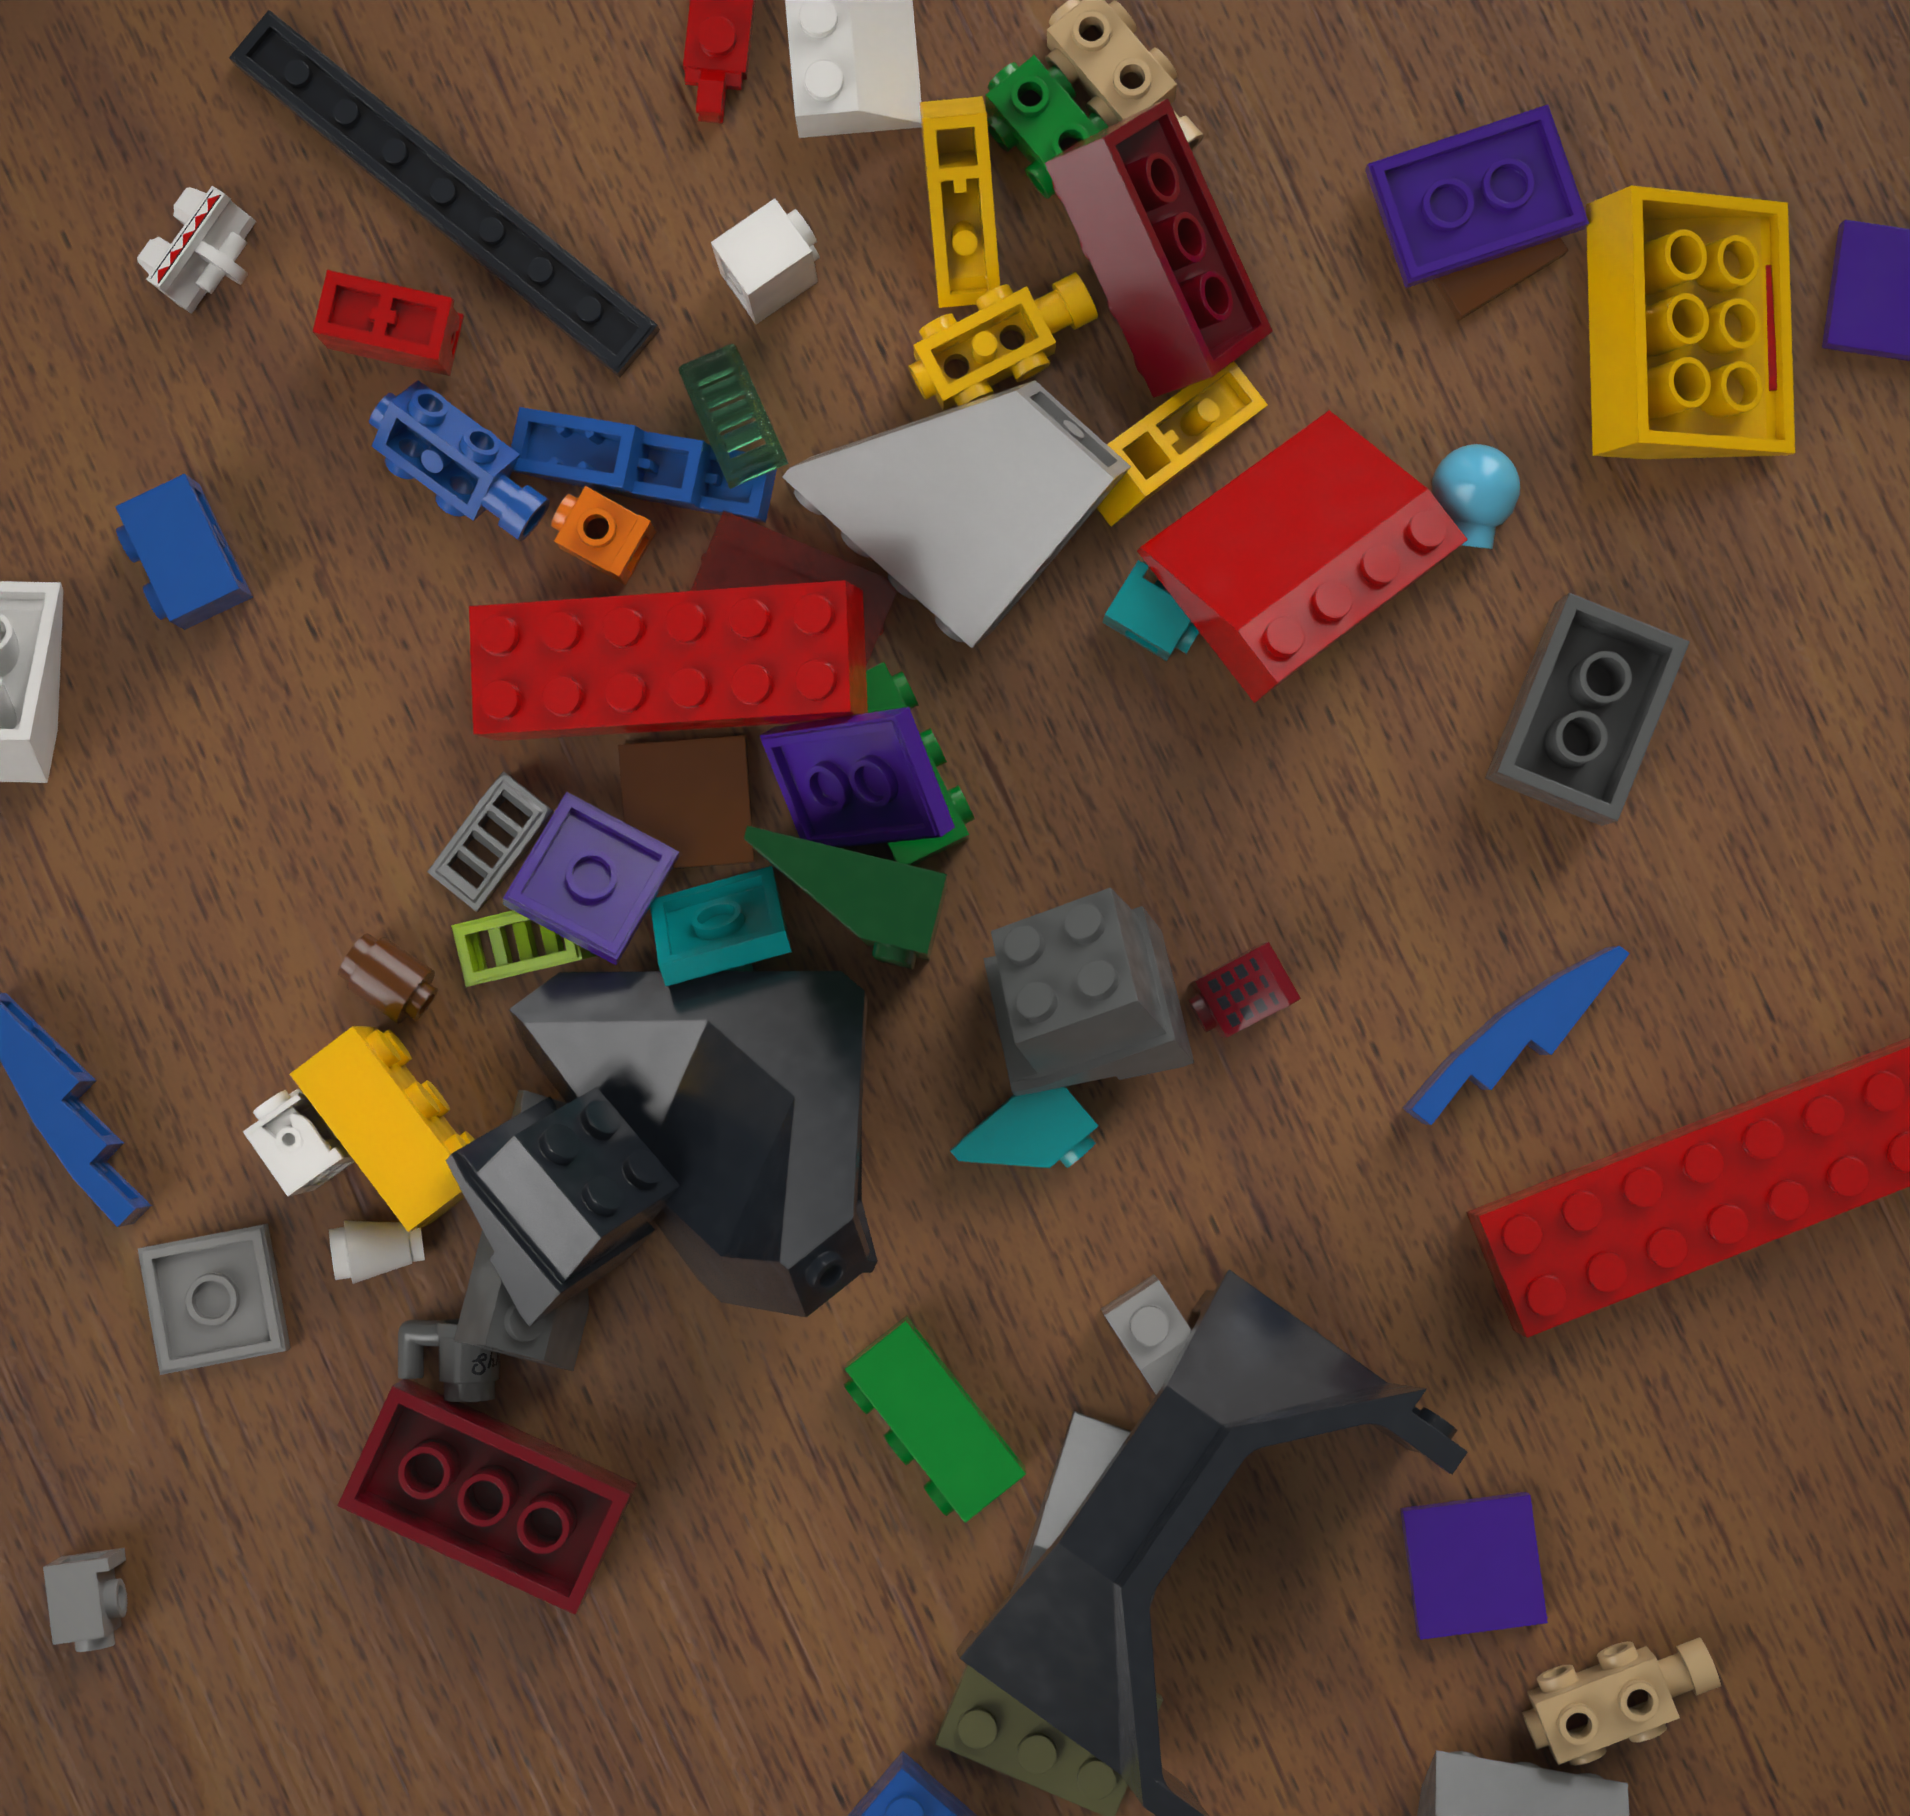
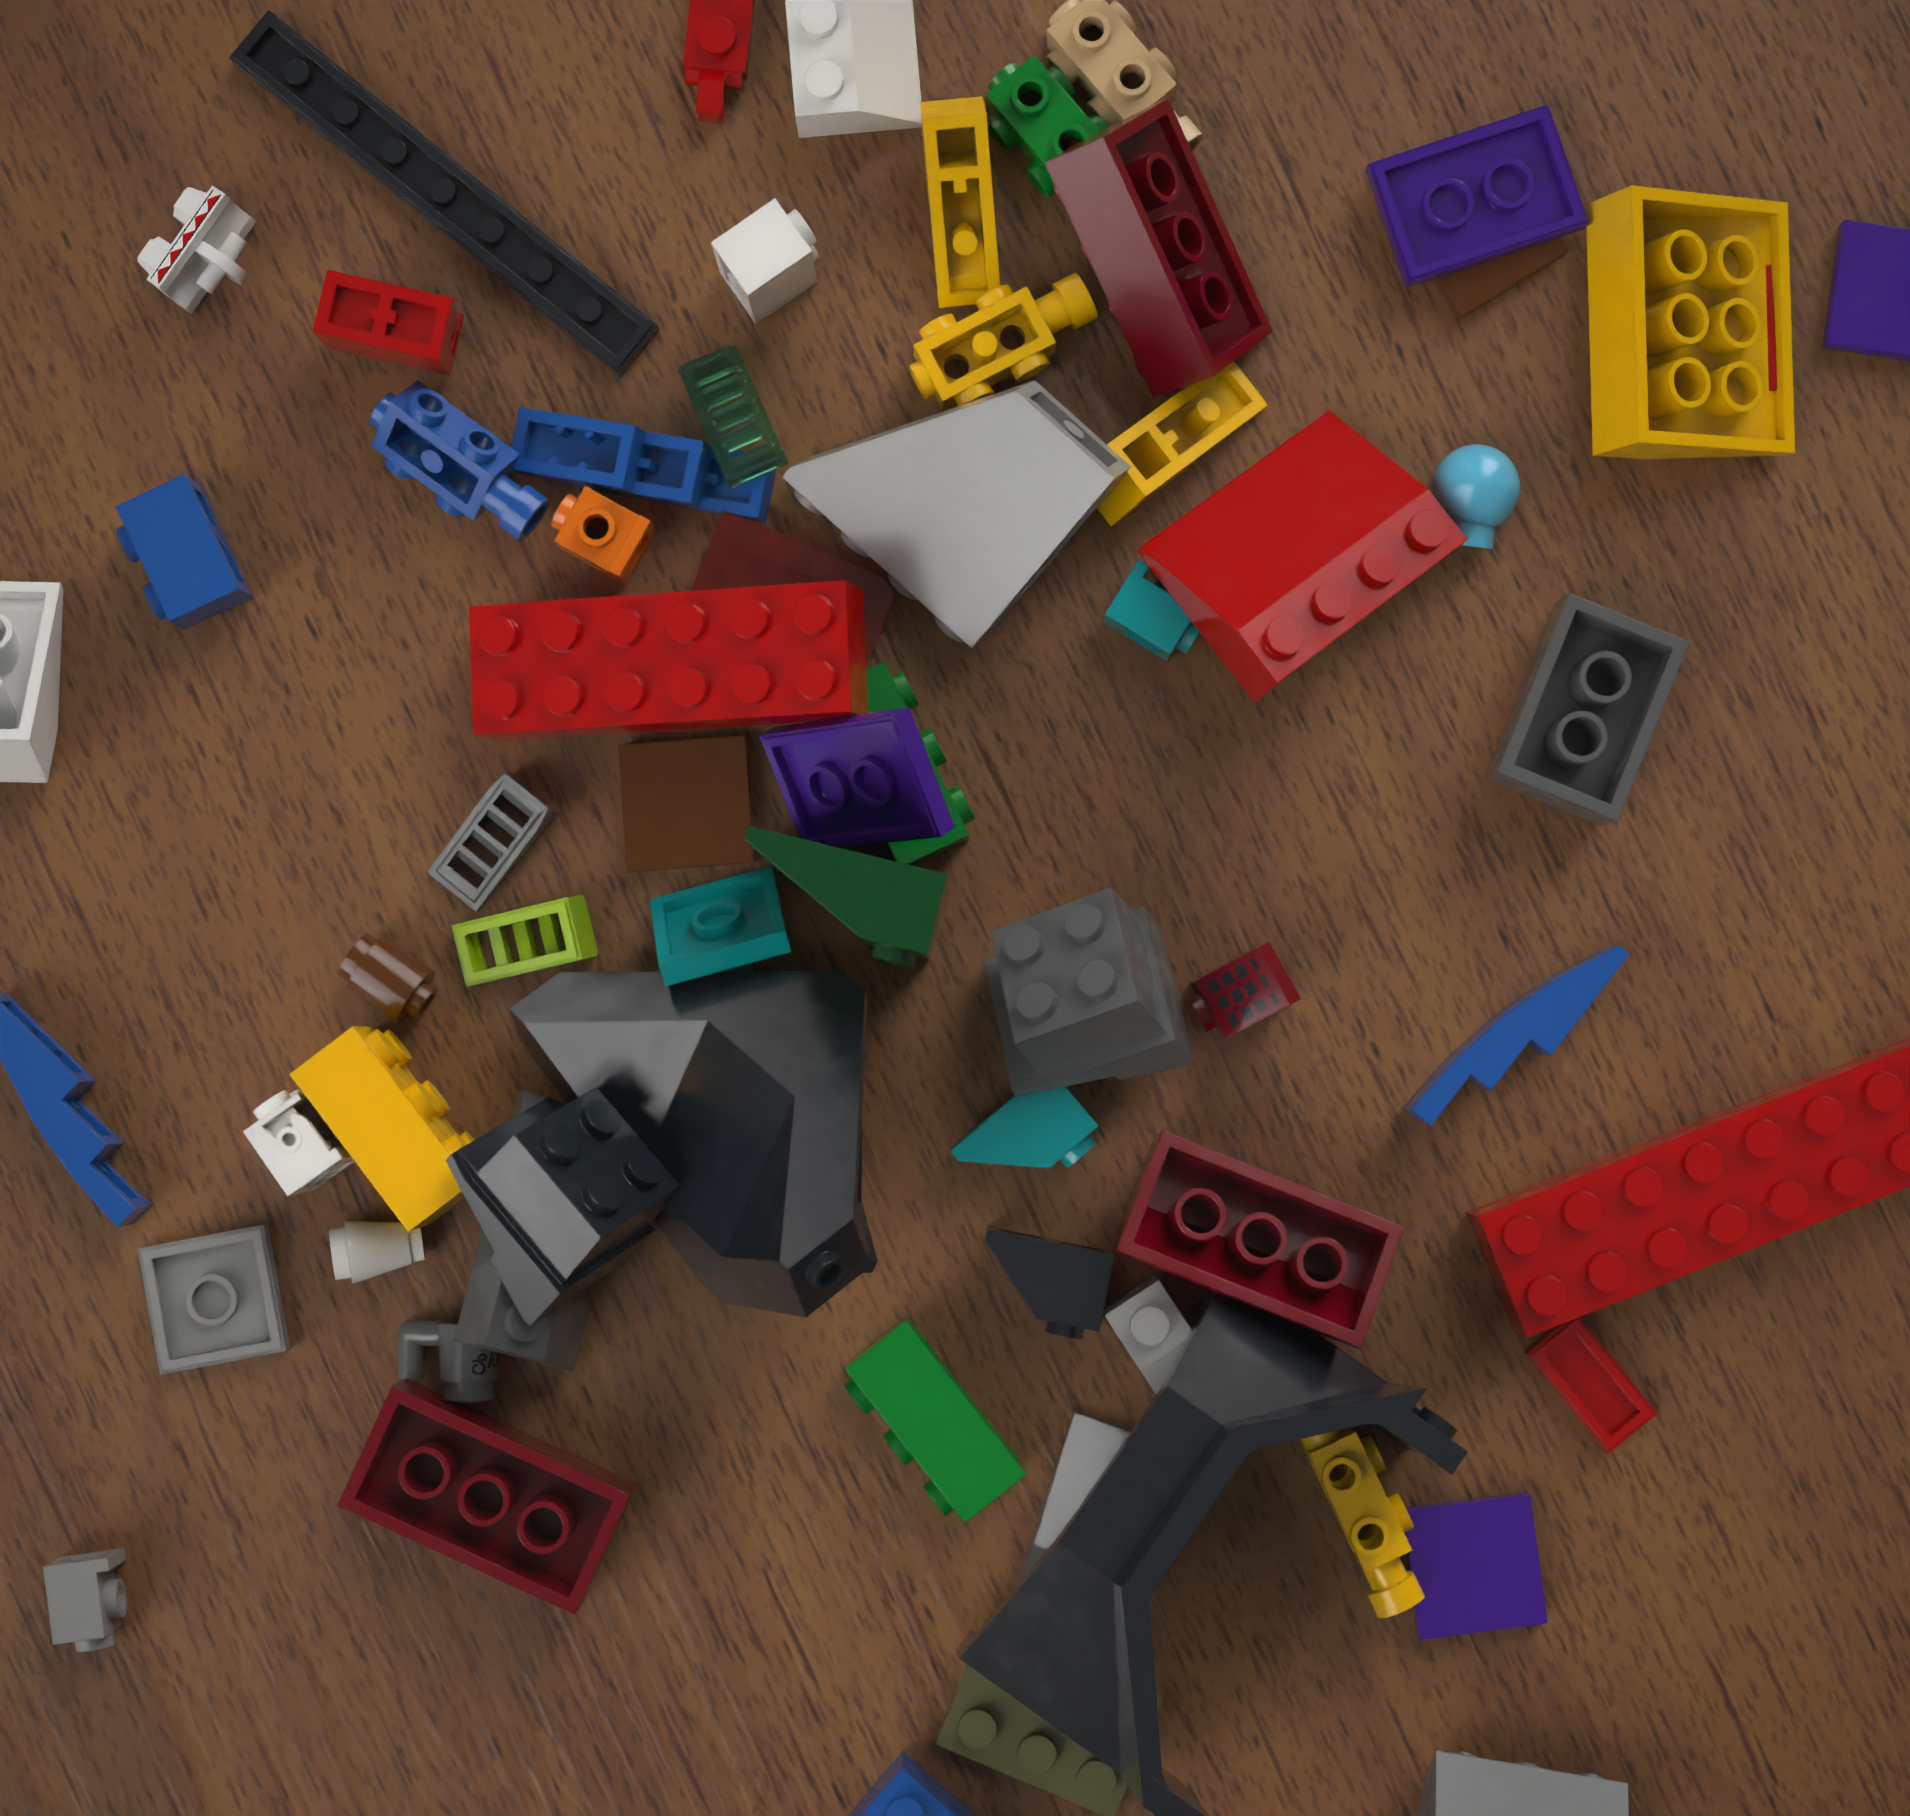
dark purple tile [503,792,679,965] -> none
tan brick [1522,1637,1721,1766] -> none
none -> black slope [985,1225,1115,1339]
none -> dark red slope [1115,1130,1405,1349]
none -> yellow brick [1300,1427,1425,1618]
none -> red tile [1523,1317,1658,1454]

